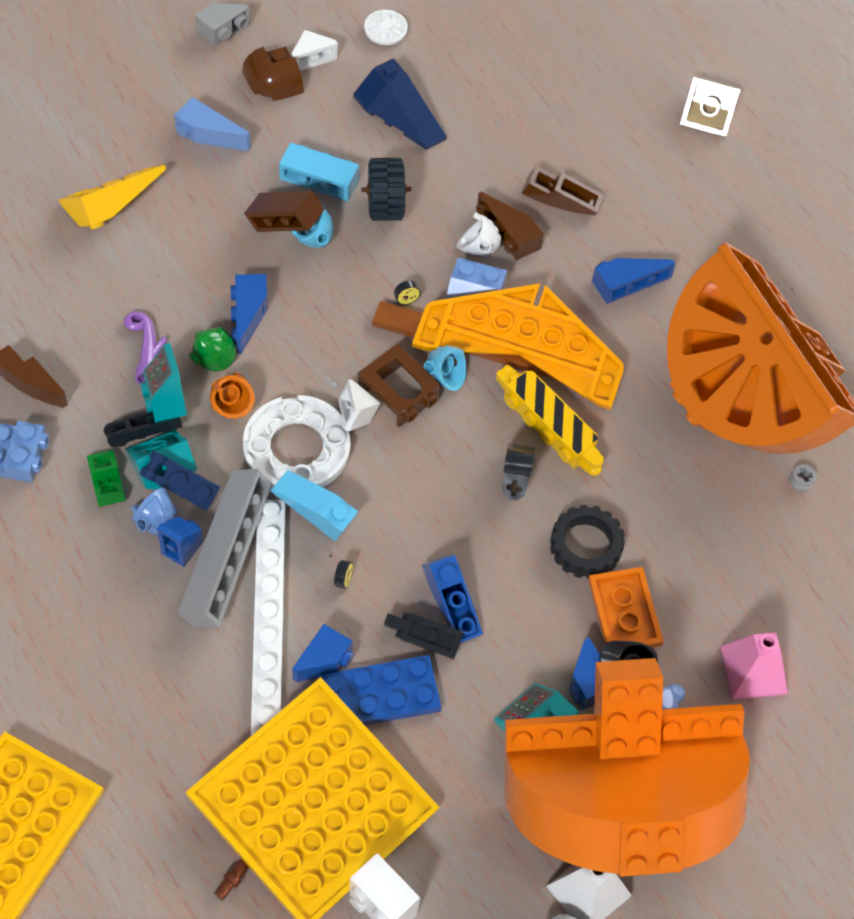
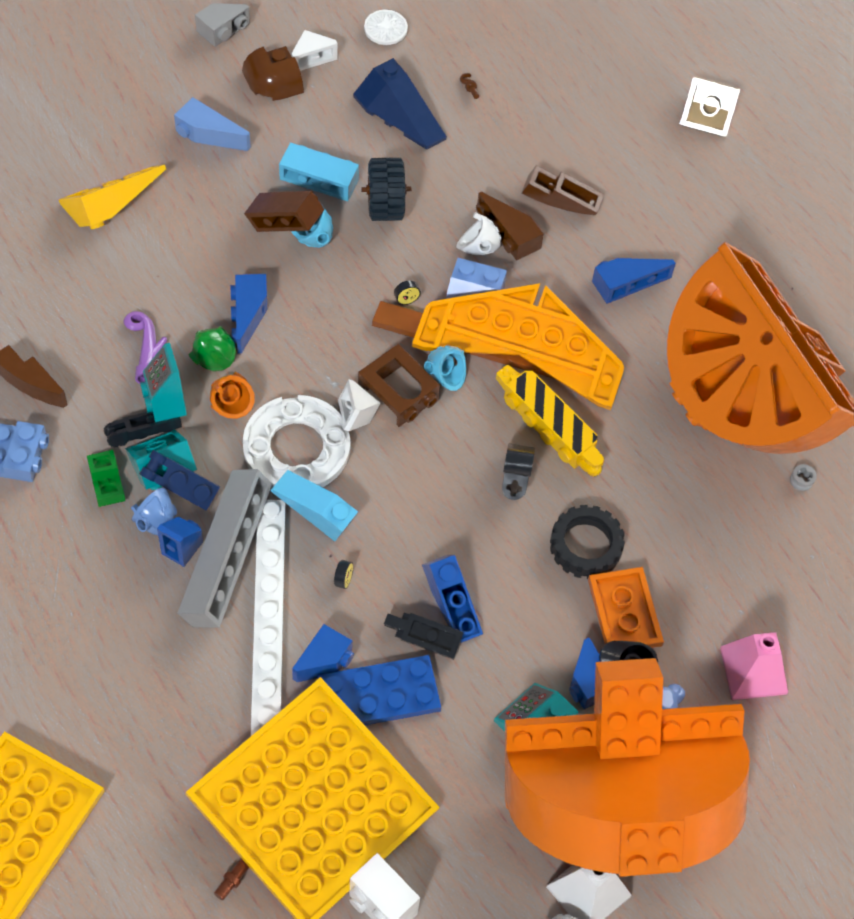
none -> reddish brown hand [460,73,479,99]

